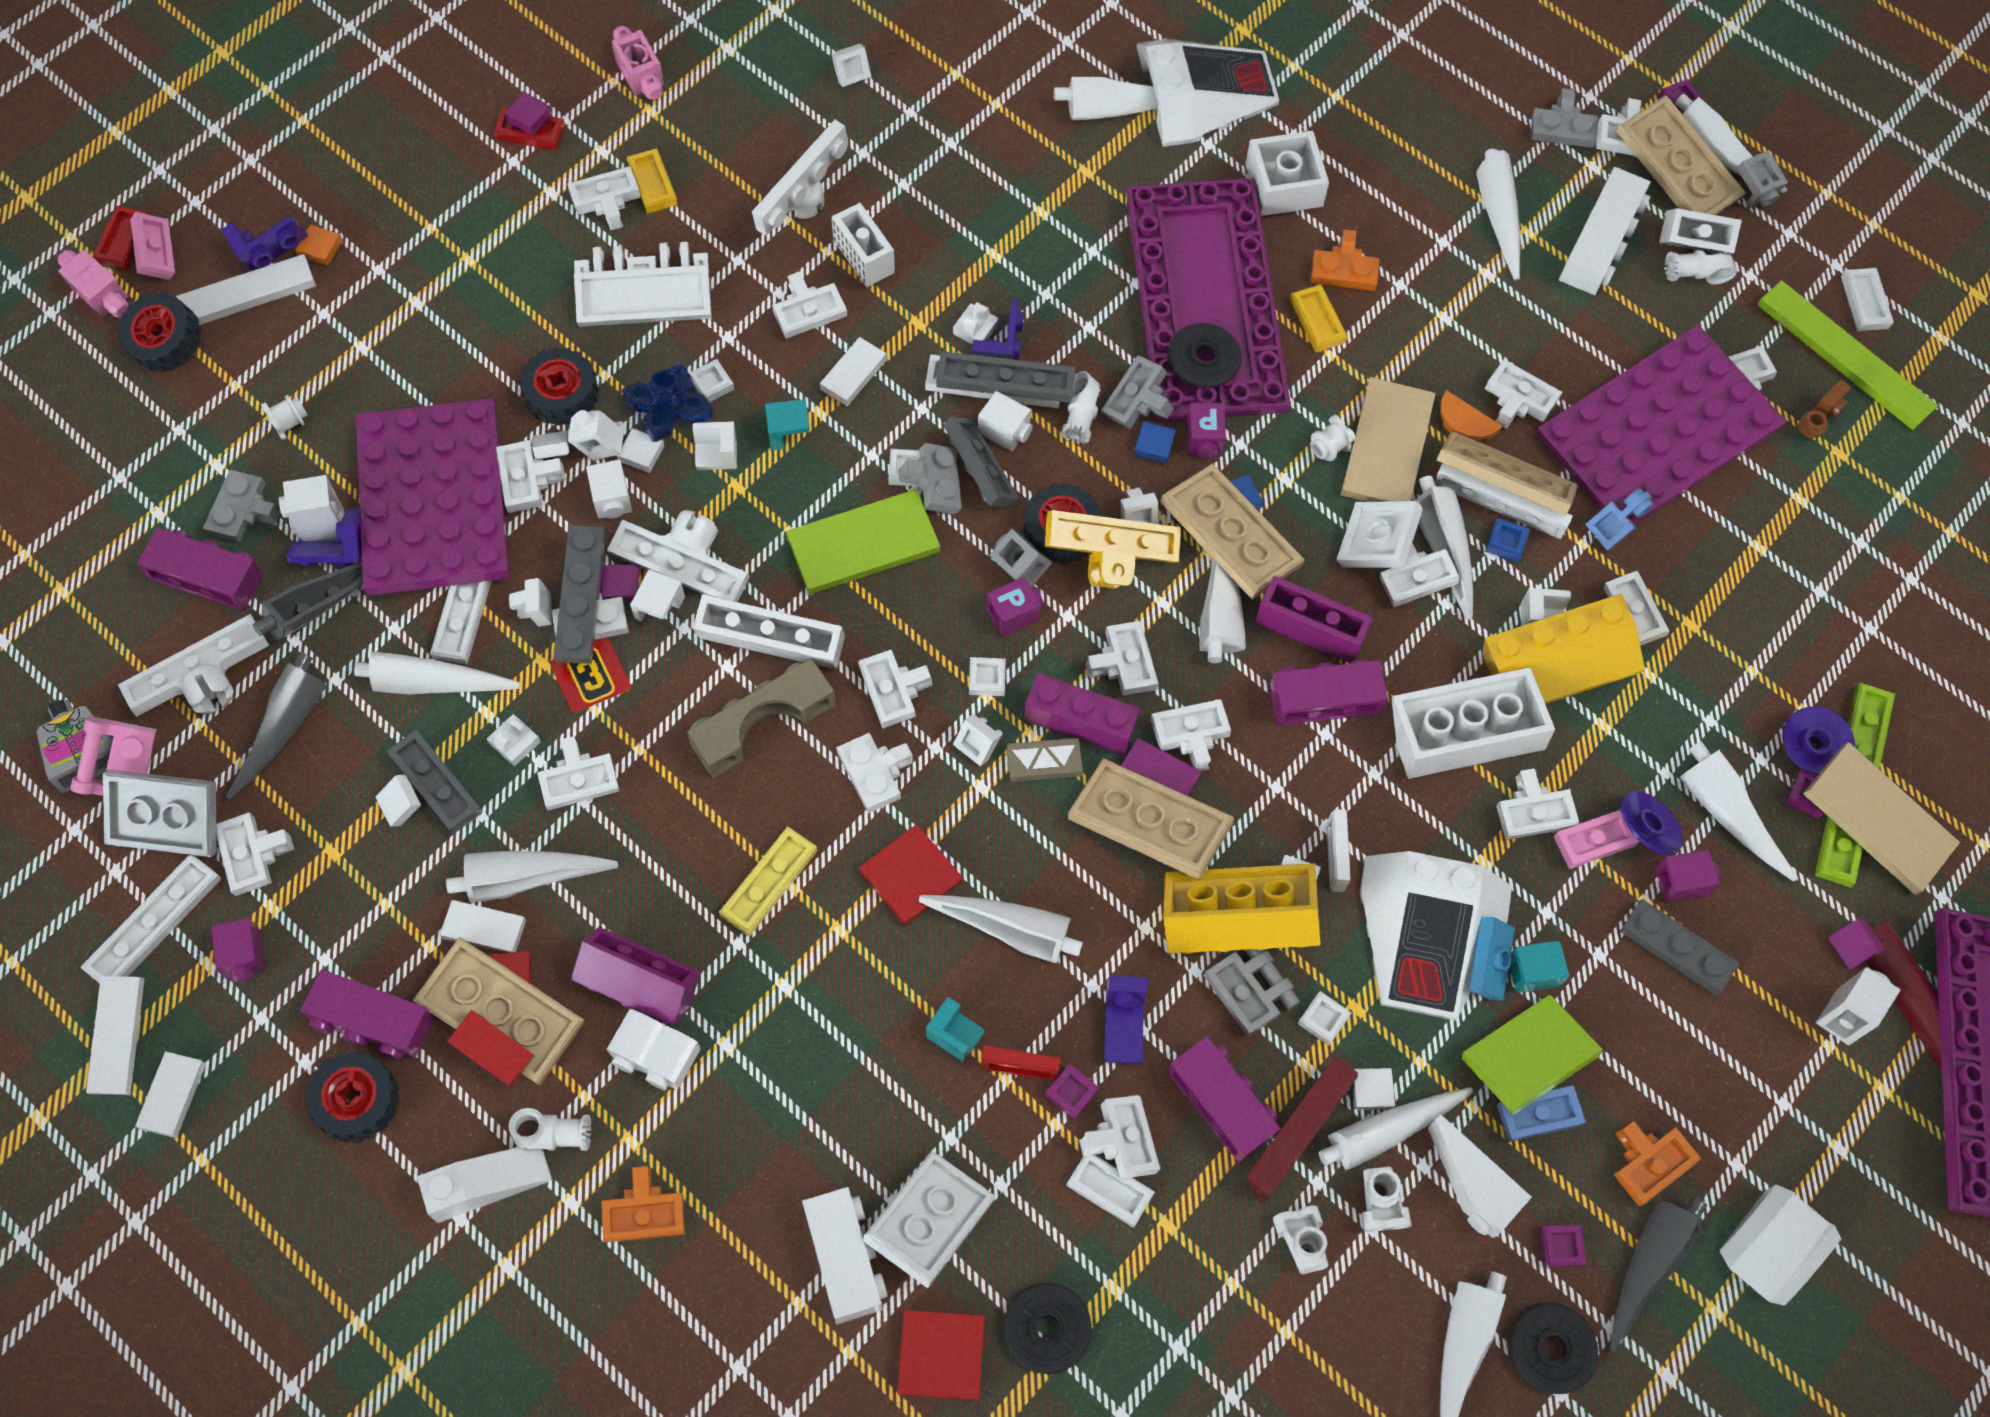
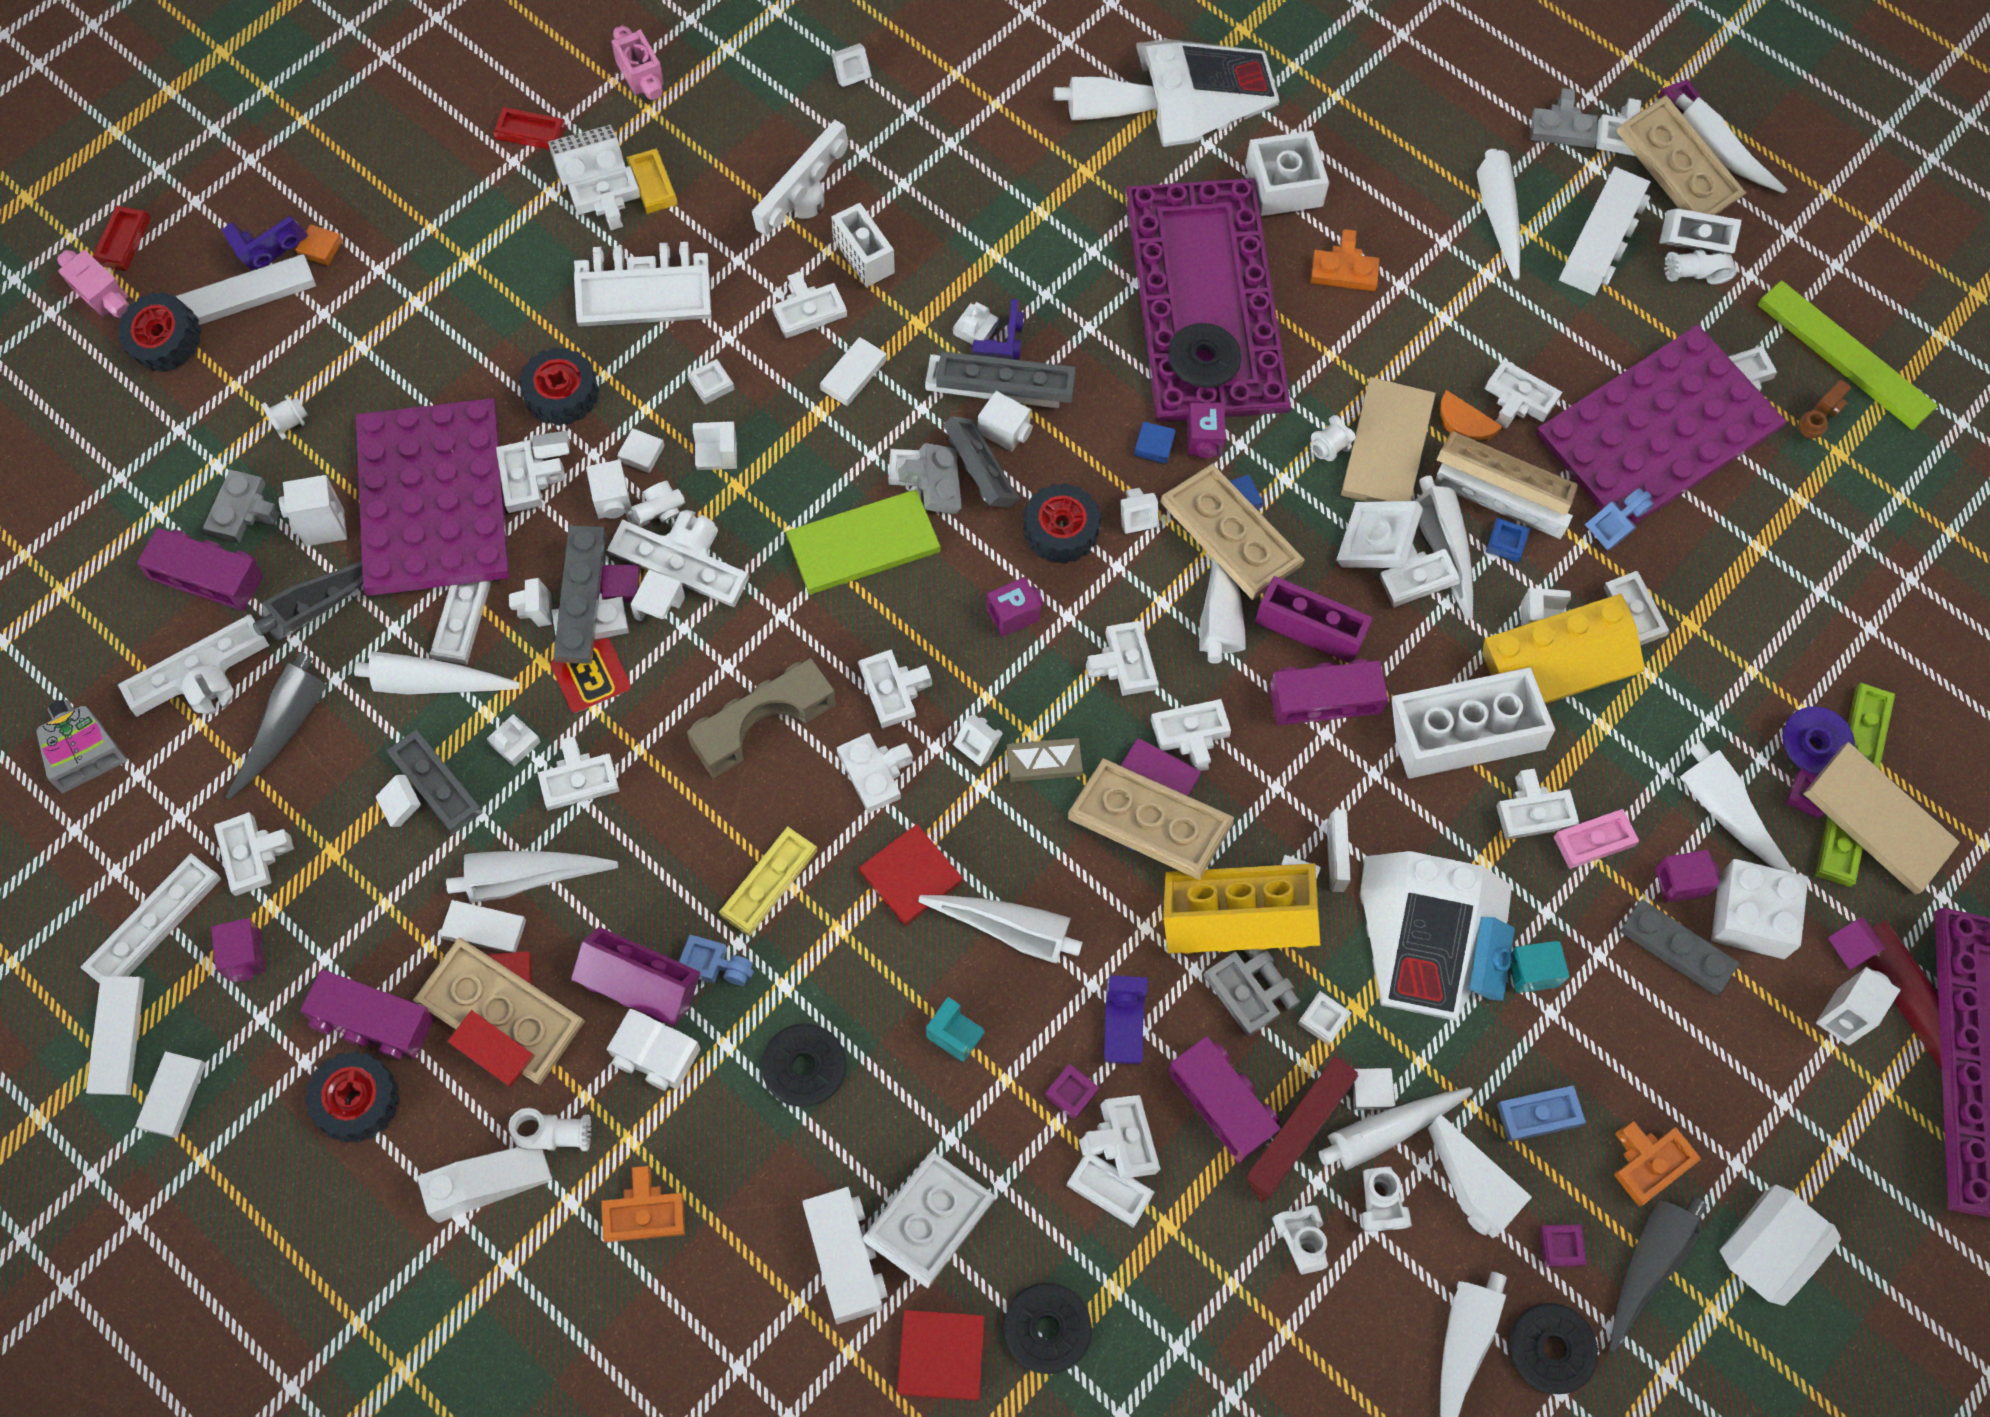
bright pink plate [70,717,157,796] -> none
tile [103,769,217,857] -> none
bright pink plate [130,212,175,280] -> none
dark purple bracket [286,509,362,566] -> none
magenta tile [505,92,552,136] -> none
white brick [568,410,625,460] -> none
clear blue plant [622,364,713,442] -> none
white brick [693,594,845,670] -> none
teal panel [765,399,810,451] -> none
white tile [969,657,1006,696] -> none
red tile [981,1045,1061,1081] -> none
light grey brick [989,529,1053,587] -> none
magenta brick [1024,673,1140,756] -> none
plate [1045,510,1181,589] -> none
white connector [1061,371,1101,444] -> none
light grey hinge [1101,355,1174,429] -> none
yellow tile [1289,284,1348,352] -> none
lime tile [1462,994,1603,1115] -> none
dark purple dish [1621,791,1683,855] -> none
light grey bracket [1737,150,1788,208] -> none
white tile [1841,268,1894,331] -> none
none -> white brick [548,125,625,185]
none -> white plate [626,480,685,527]
none -> medium blue plate [679,934,754,986]
none -> black wheel [762,1024,847,1107]
none -> white brick [1711,859,1808,959]

